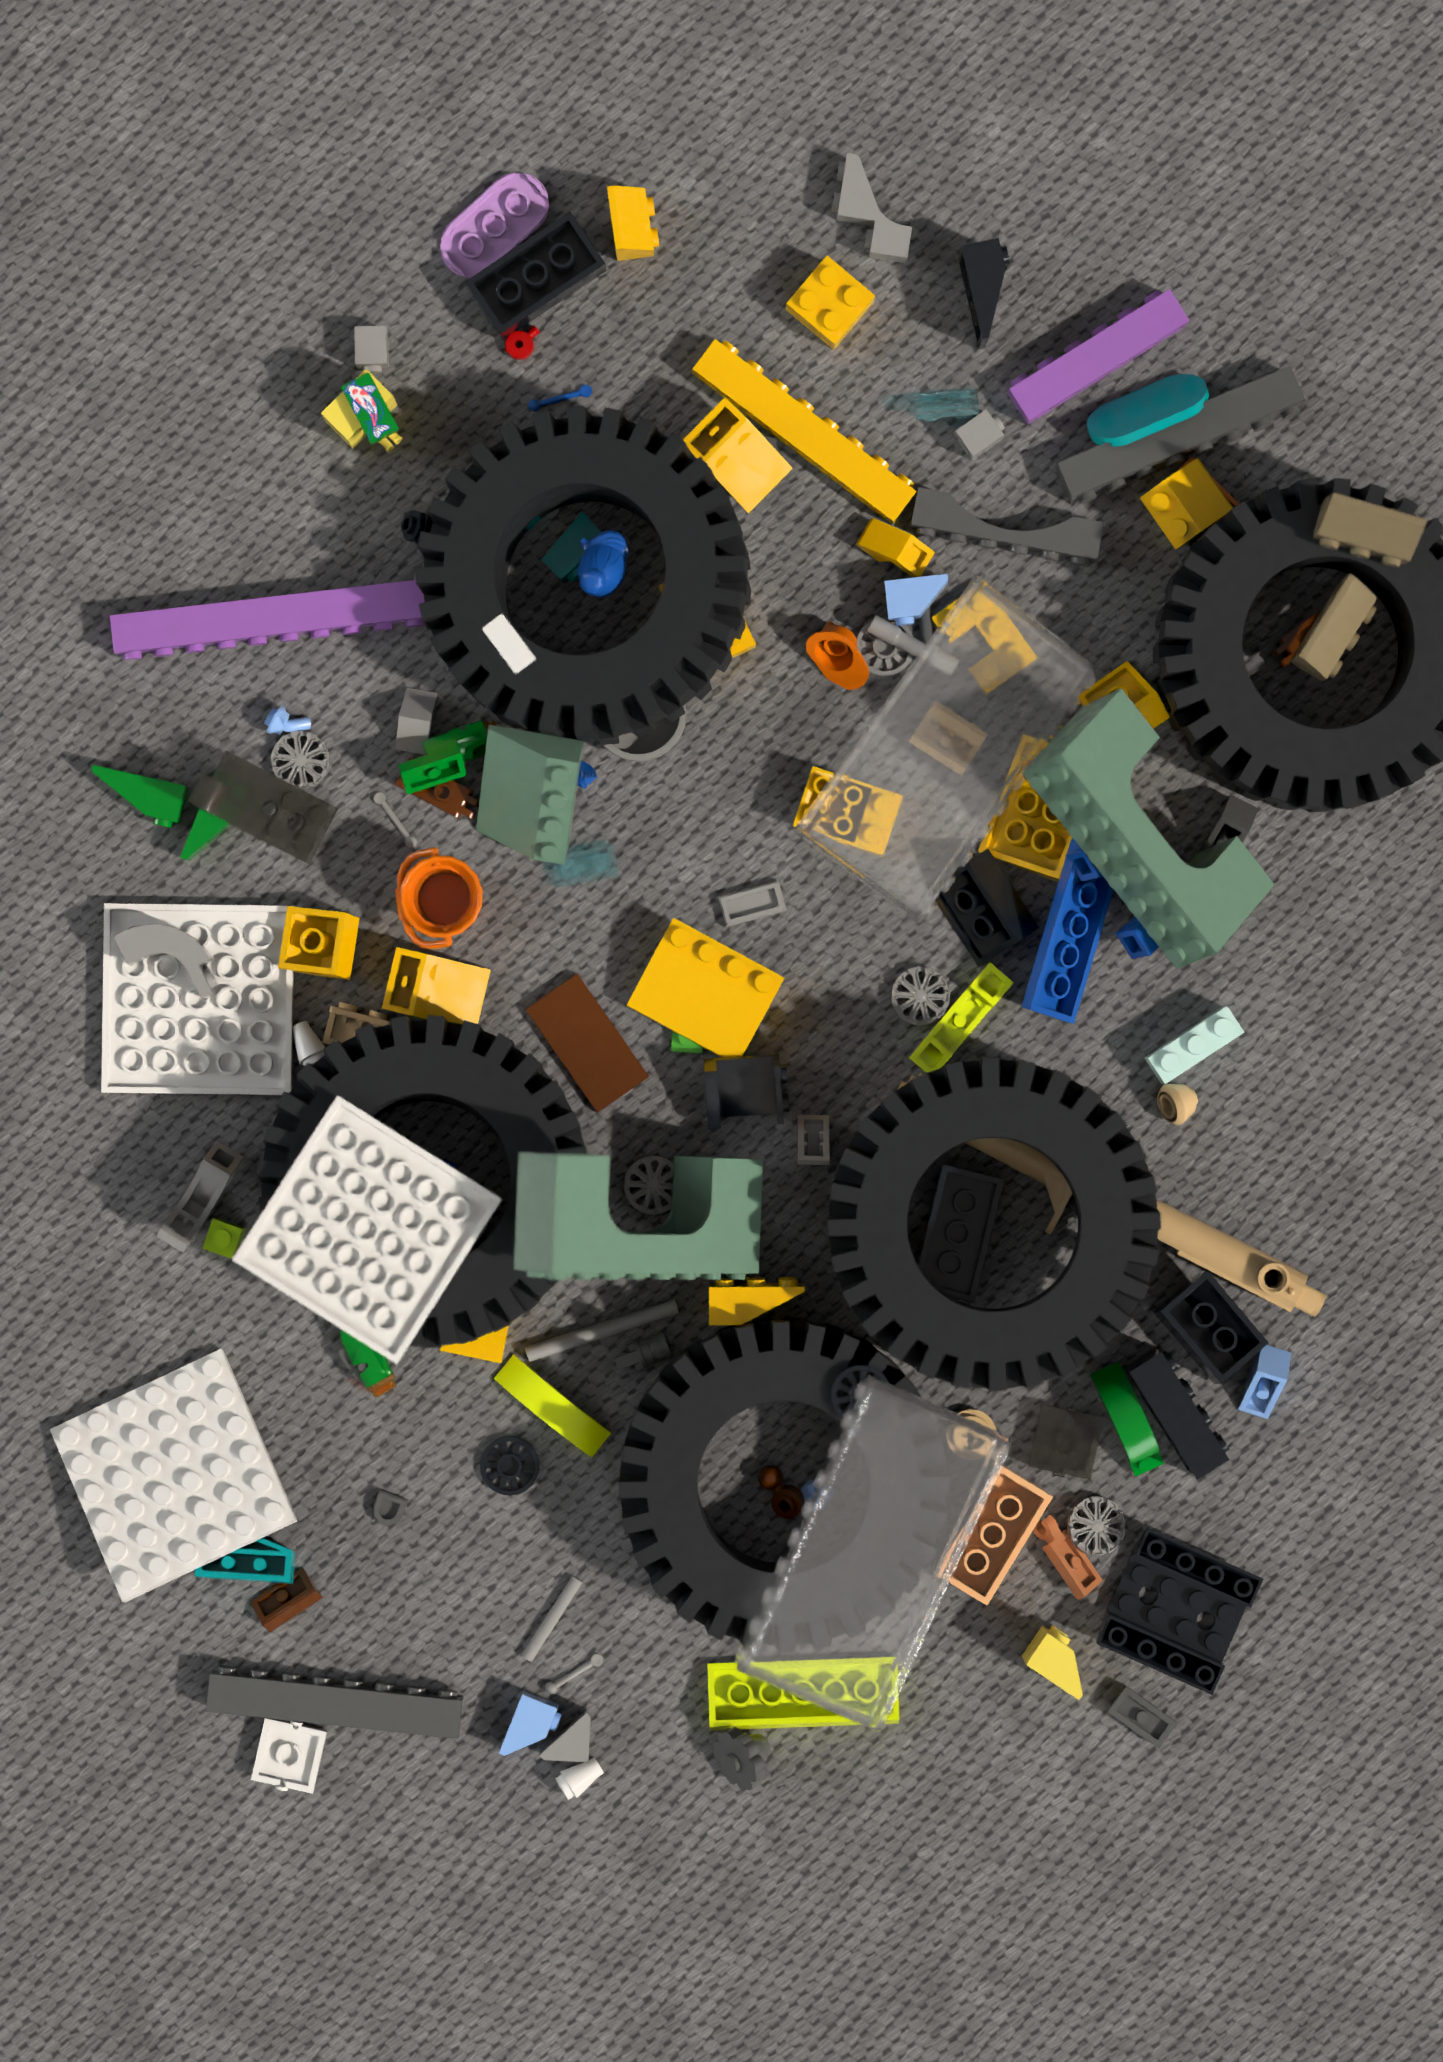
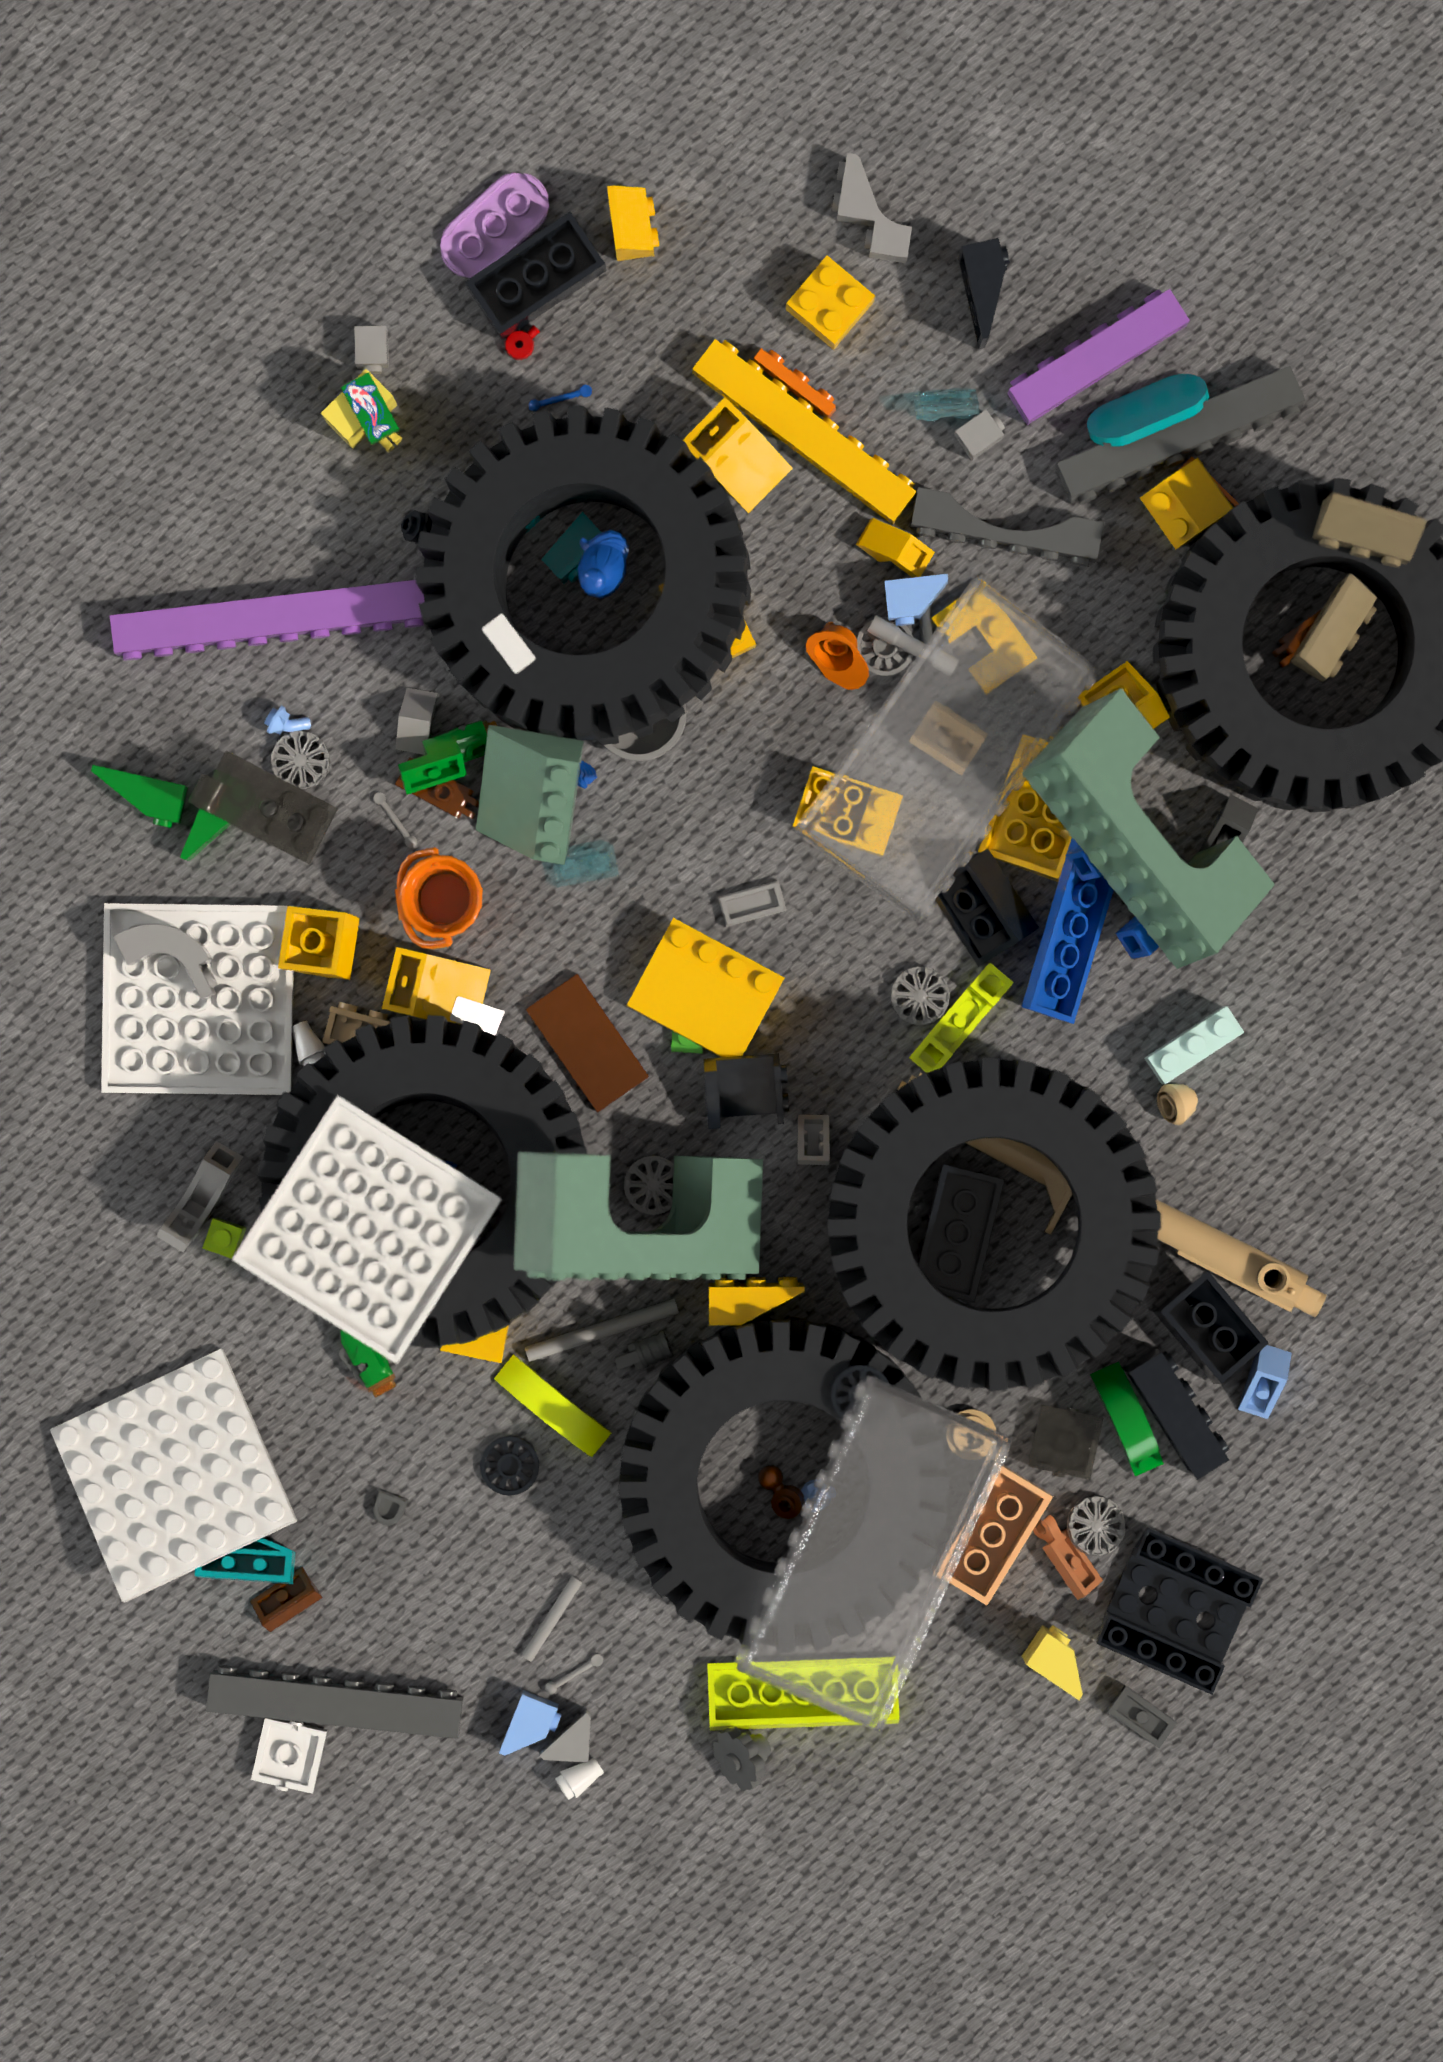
none -> white sticker [450,996,504,1035]
none -> orange plate [753,348,836,418]

